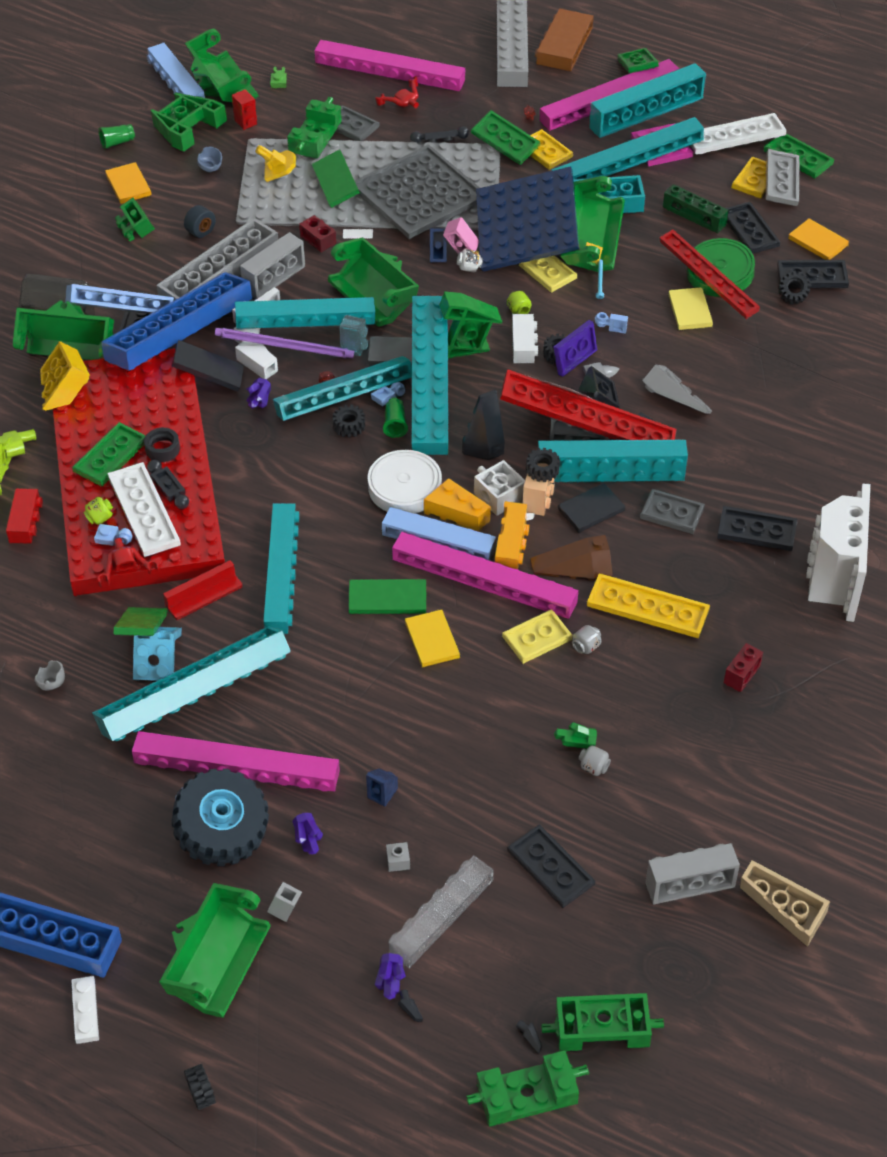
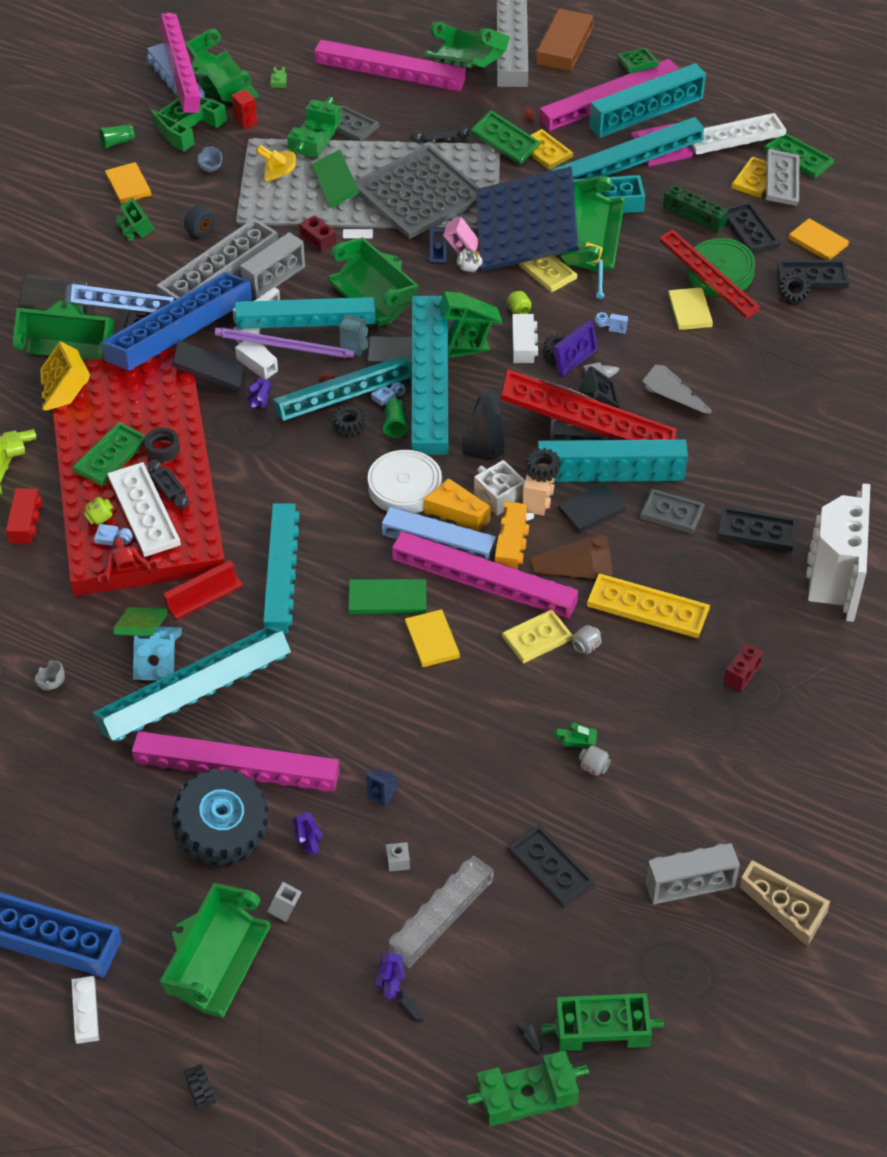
red piece [375,76,419,108] -> none
none -> dark pink brick [160,13,201,113]
none -> green piece [424,21,510,68]

